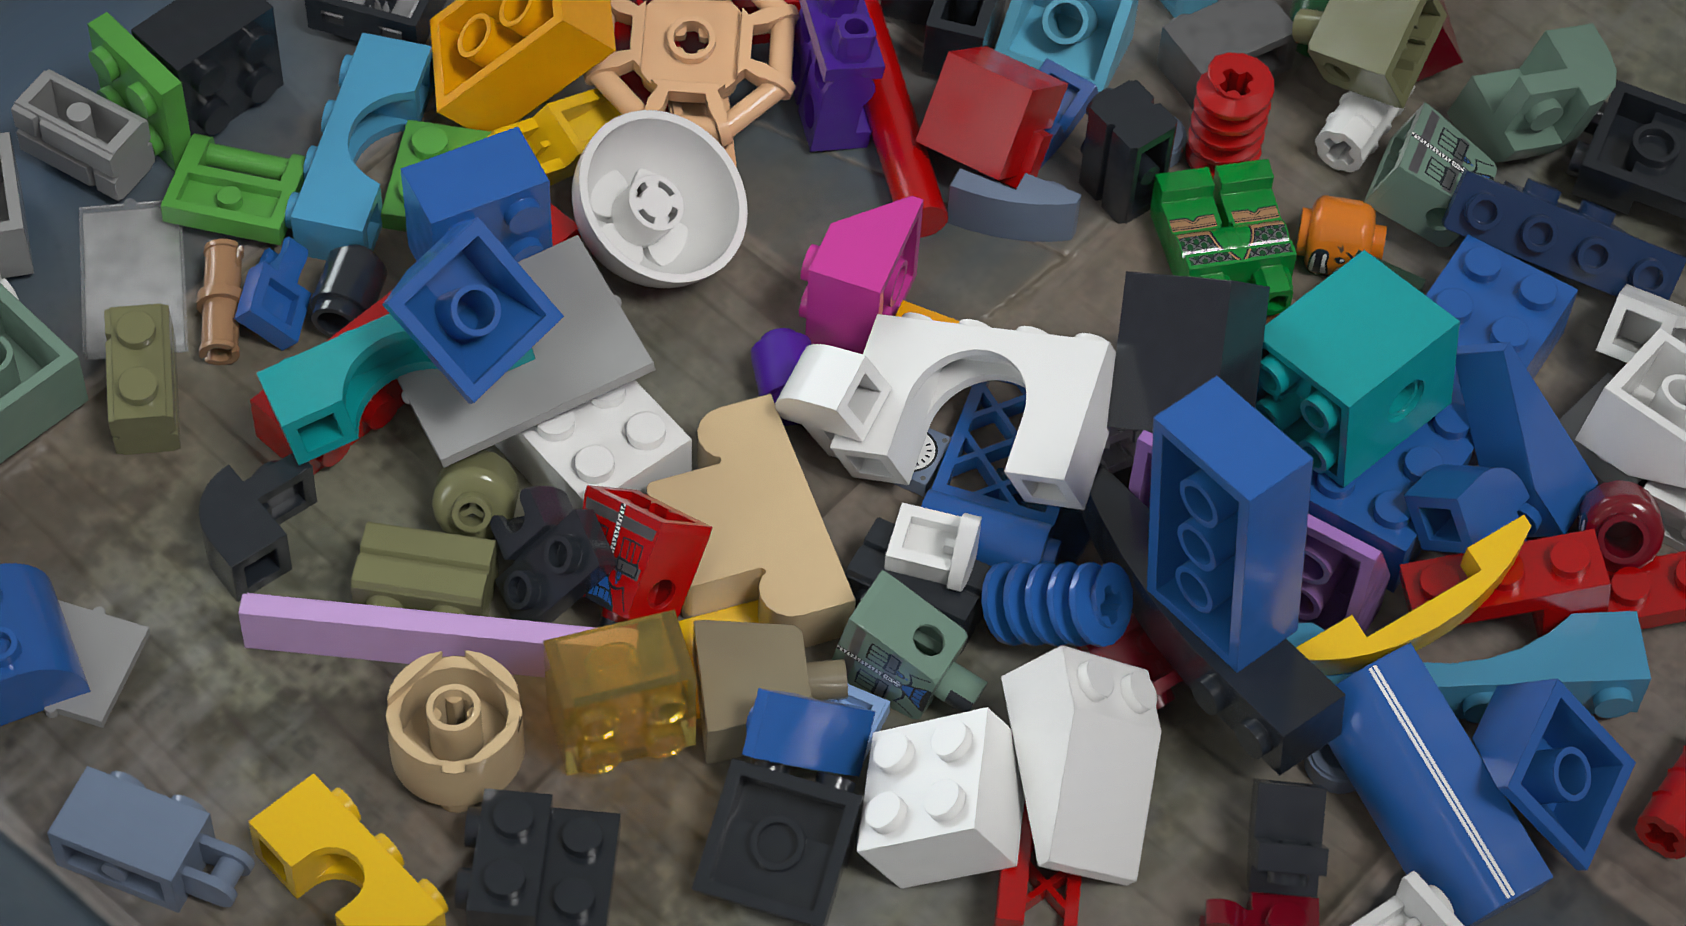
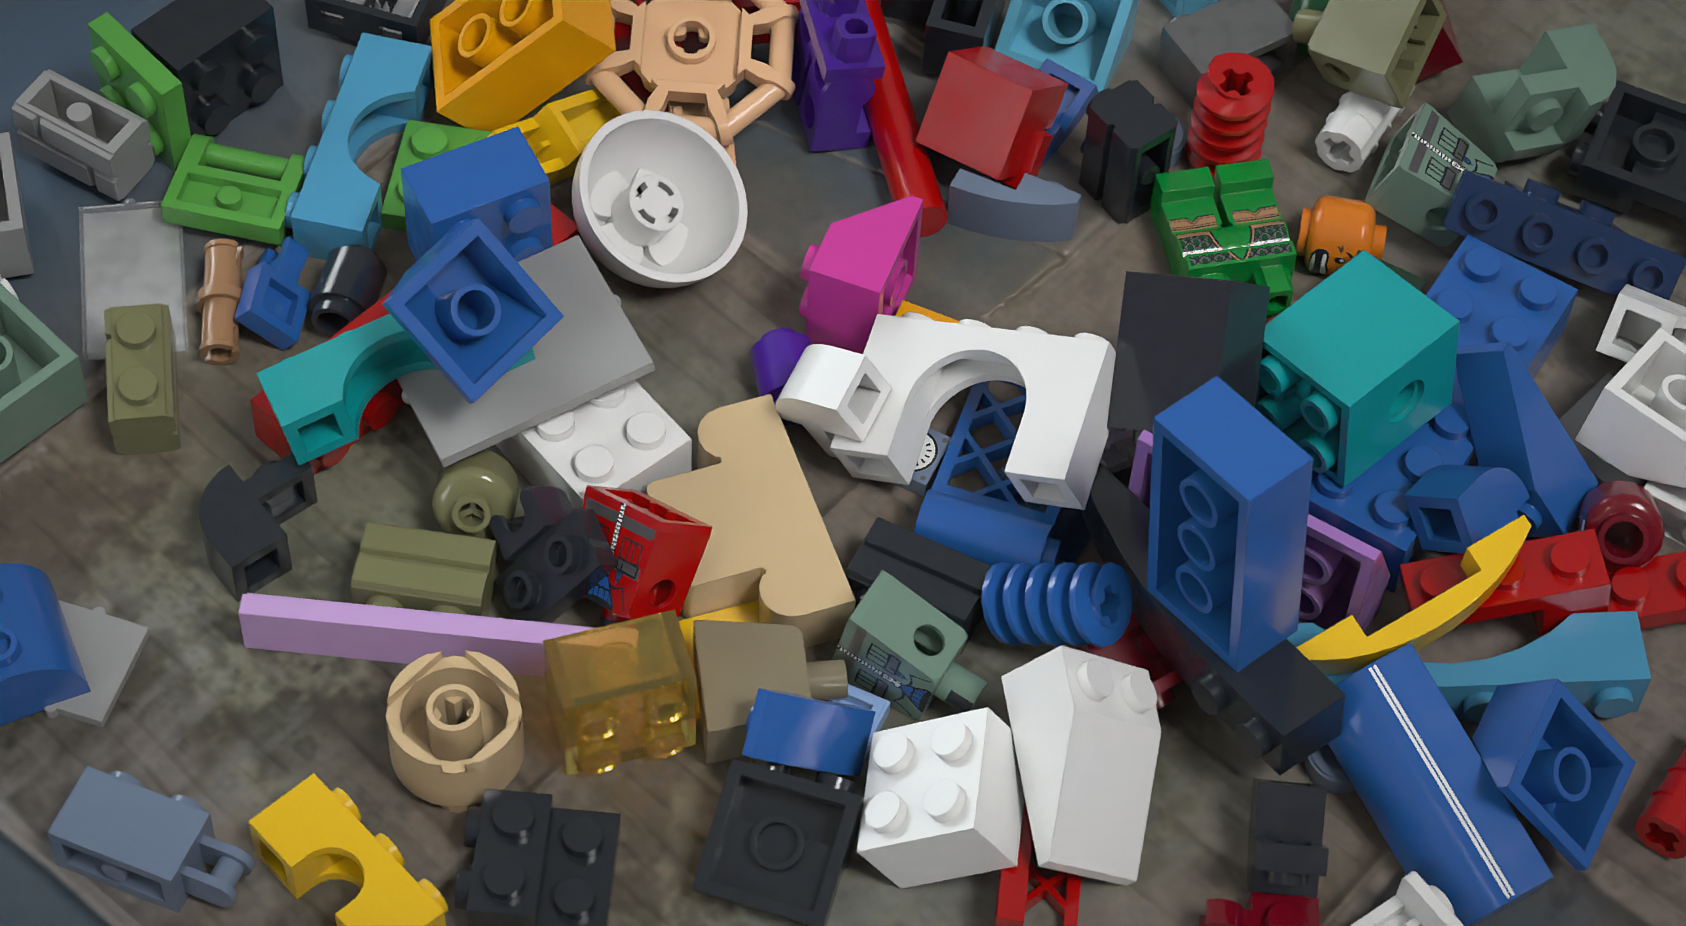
white tile [884,502,982,592] -> none

